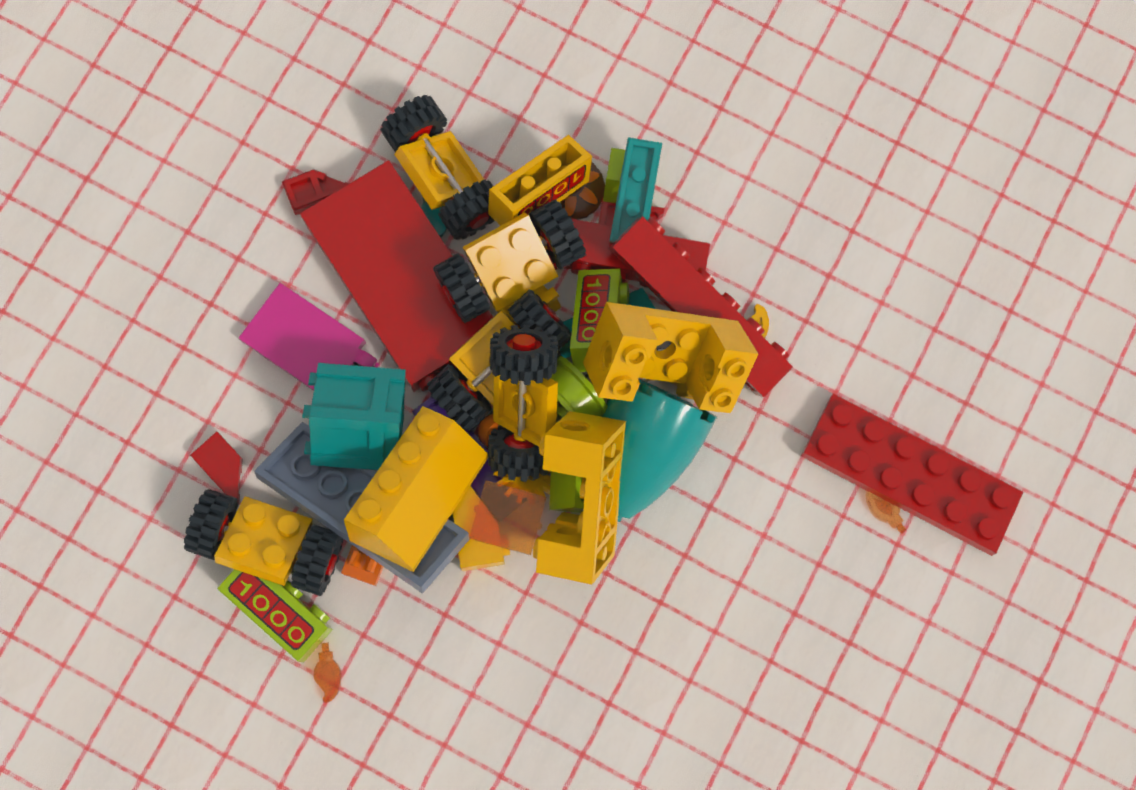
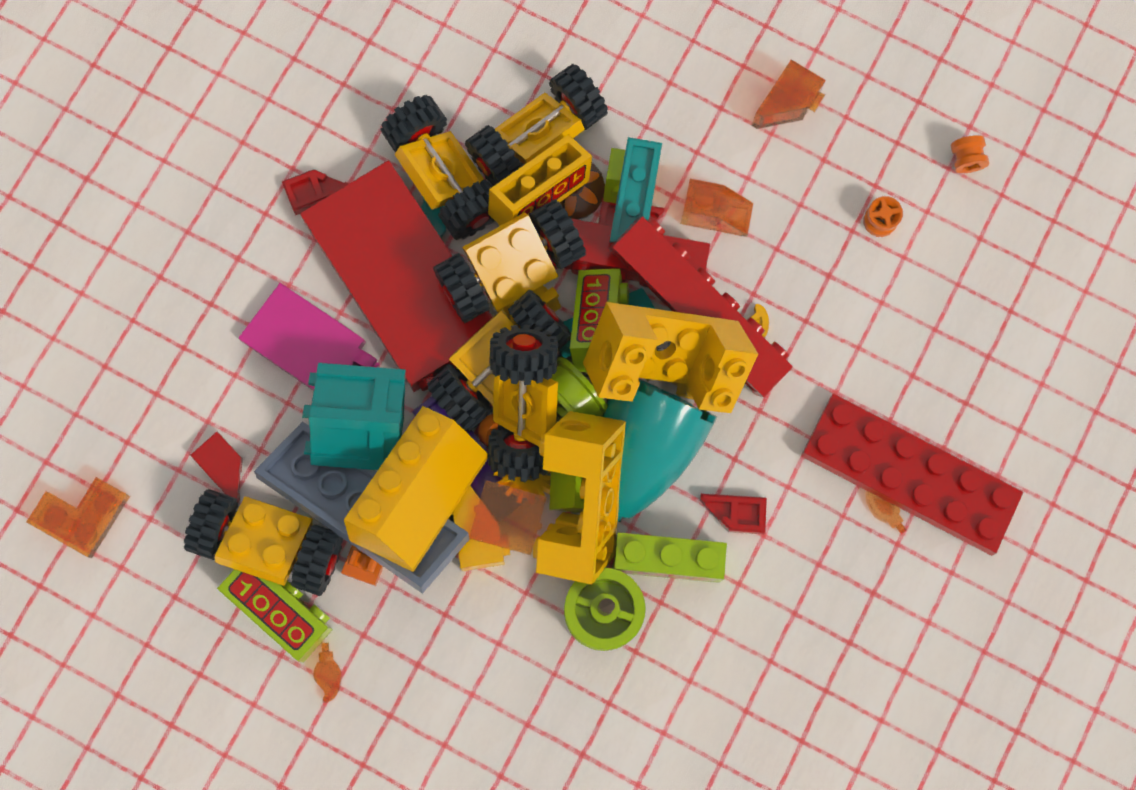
none -> clear orange plate [26,477,130,558]
none -> plate [465,64,608,186]
none -> lime wheel [564,568,646,651]
none -> lime brick [613,532,727,583]
none -> clear orange slope [680,178,753,237]
none -> red tile [700,493,767,534]
none -> clear orange slope [751,59,826,129]
none -> orange wheel [863,196,903,237]
none -> orange wheel [950,135,990,173]

